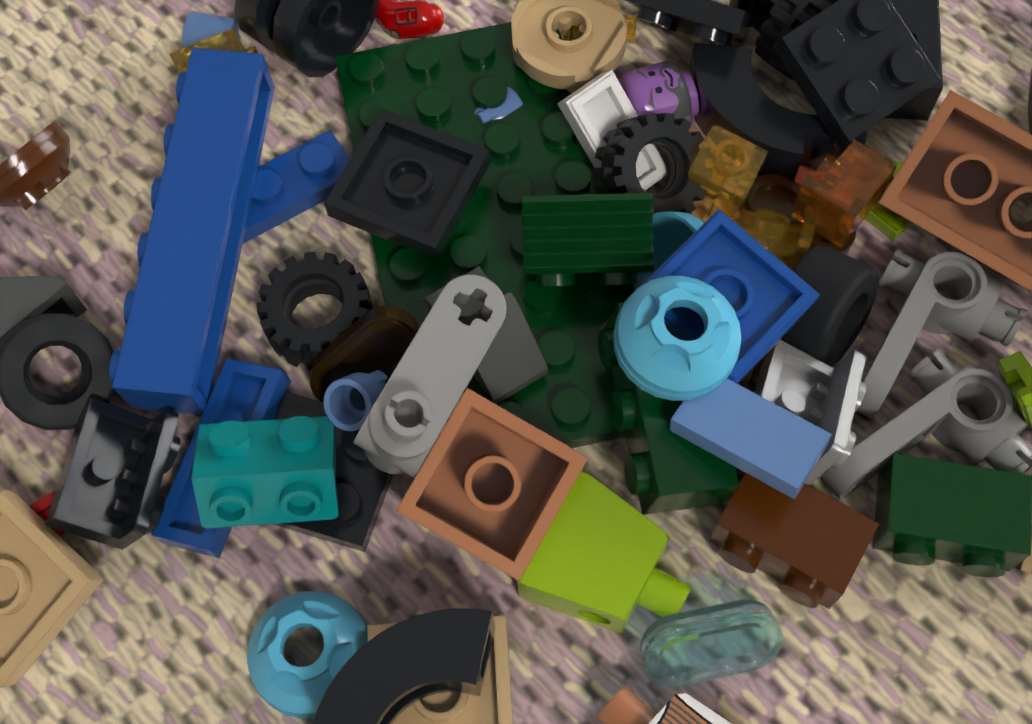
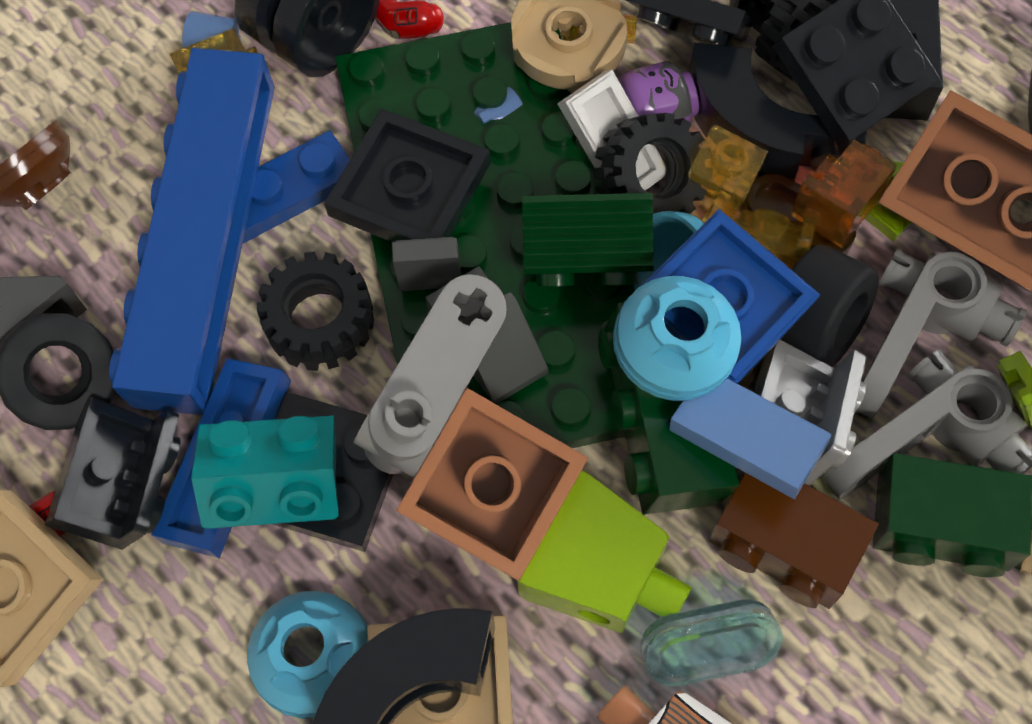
dark brown tile [310,306,419,402] -> none
medium blue hose [323,370,388,431] -> none
none -> dark grey tile [392,237,461,292]

